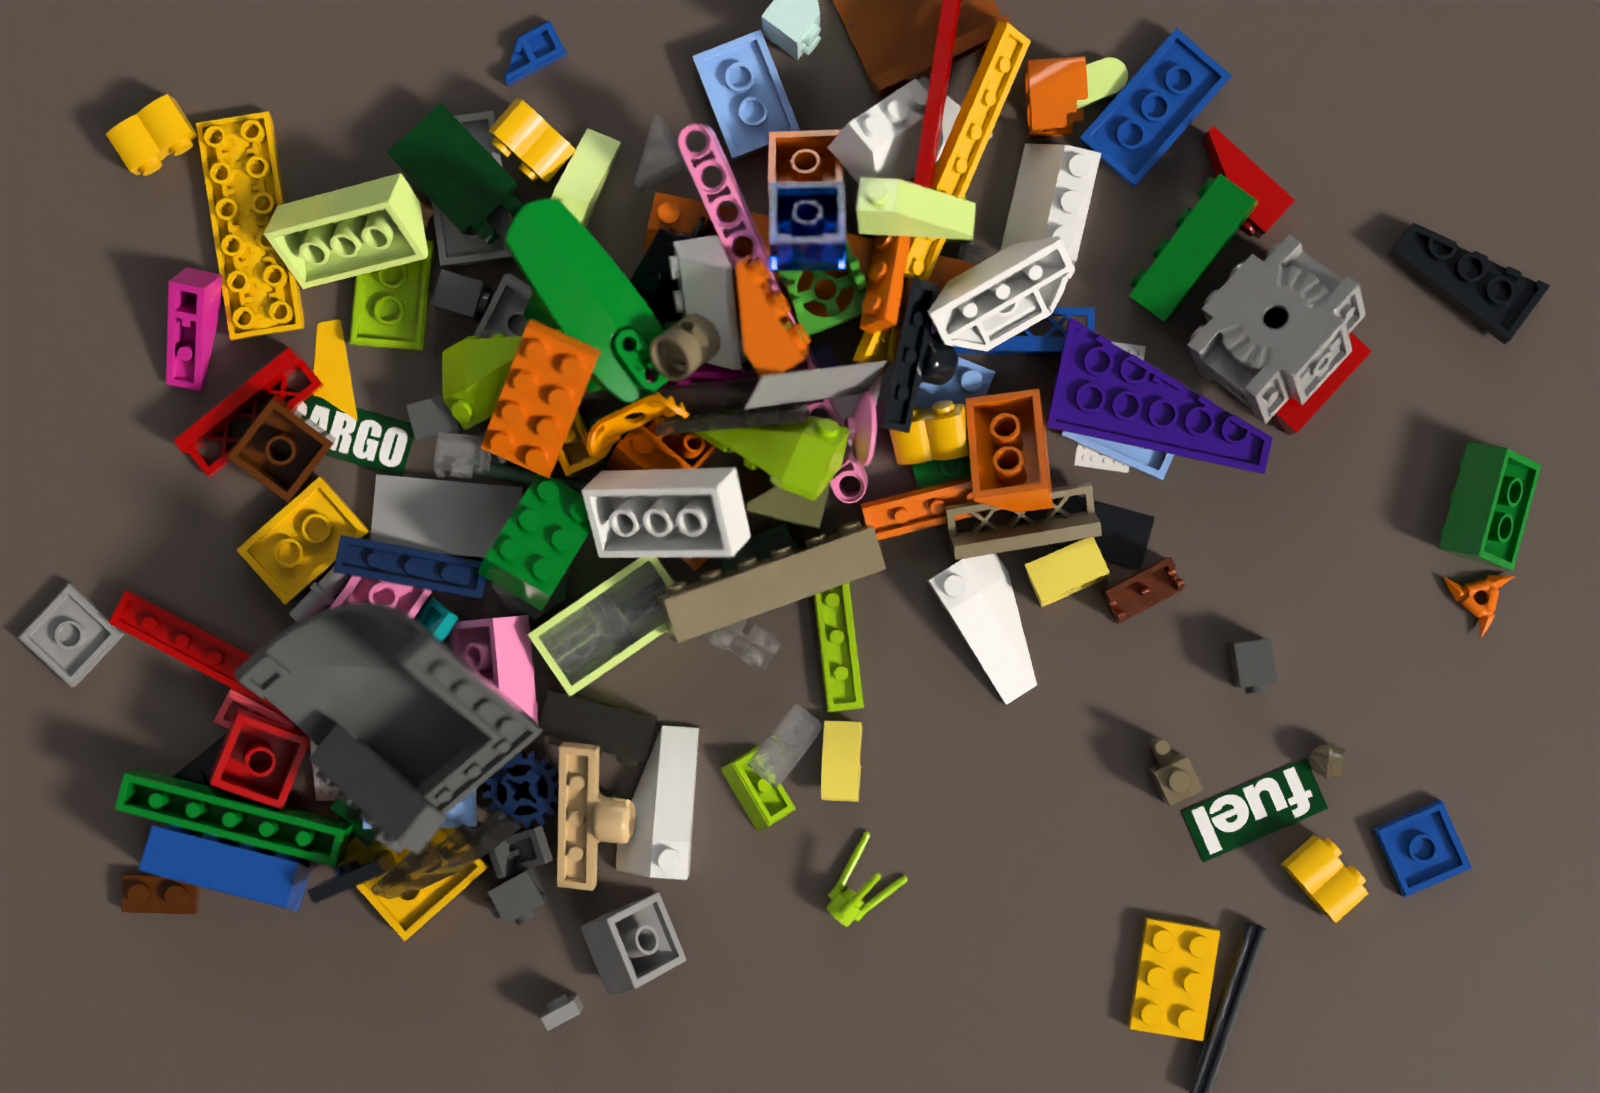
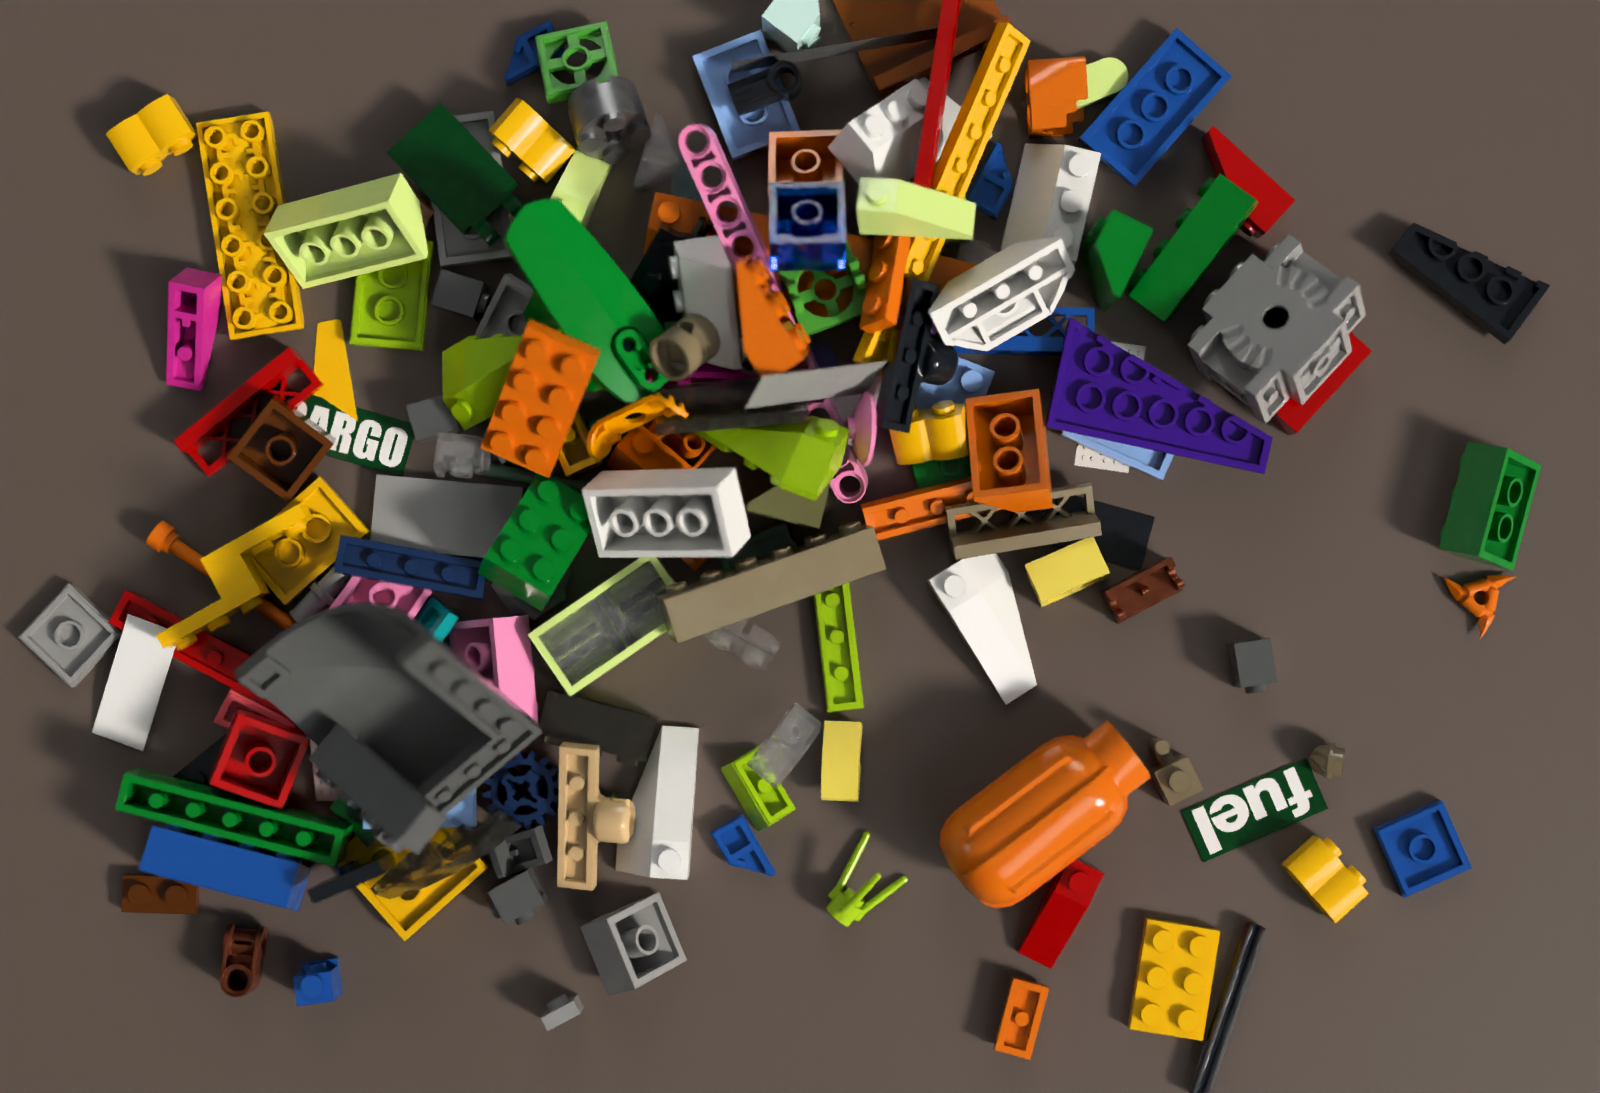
none -> white sticker [92,614,176,751]
none -> orange piece [146,520,297,630]
none -> yellow bracket [156,504,314,651]
none -> copper piece [219,923,268,998]
none -> blue brick [293,957,343,1006]
none -> bright green piece [535,21,619,104]
none -> flat silver brick [567,76,651,164]
none -> clear light blue plate [671,167,708,201]
none -> blue tile [710,813,776,876]
none -> black piece [728,60,803,116]
none -> dark grey sticker [731,28,938,72]
none -> orange piece [939,721,1151,908]
none -> blue tile [966,141,1014,220]
none -> orange plate [993,976,1049,1060]
none -> red slope [1017,858,1104,969]
none -> green slope [1080,209,1154,312]

